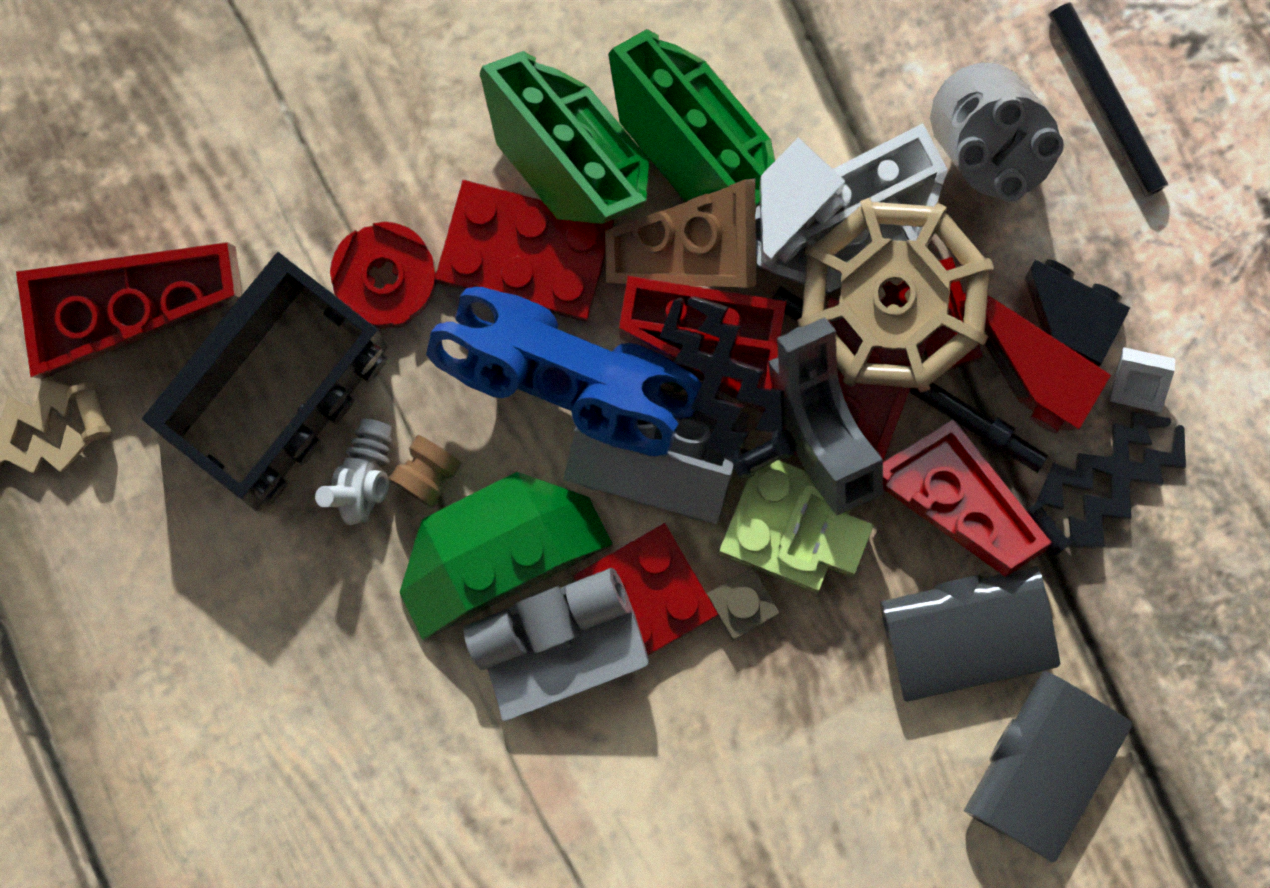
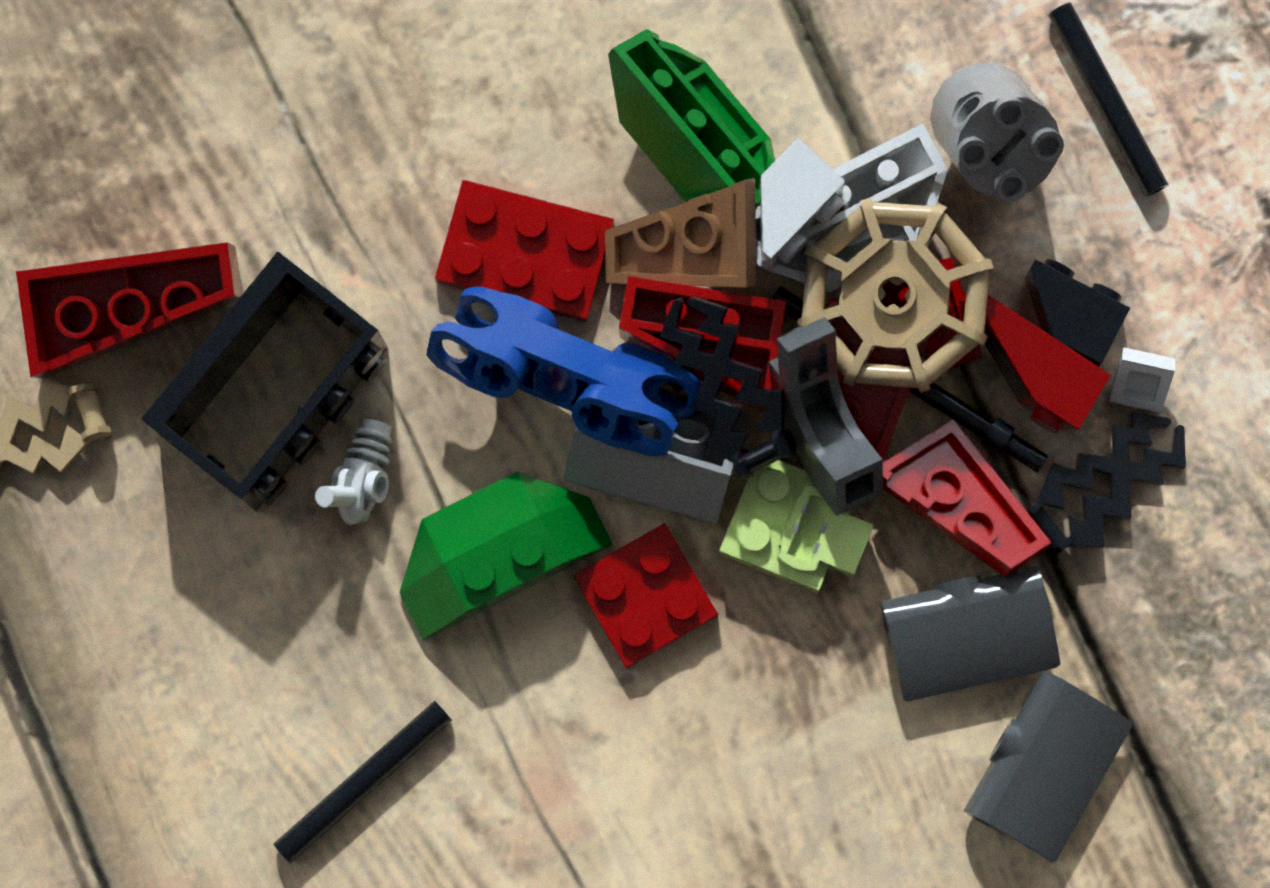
red plate [330,221,436,329] -> none
medium nougat wheel [389,435,462,508] -> none
light grey panel [464,568,649,721] -> none
green wedge [479,51,649,224] -> none
dark tan plate [707,567,780,641] -> none
none -> black piece [273,700,452,864]

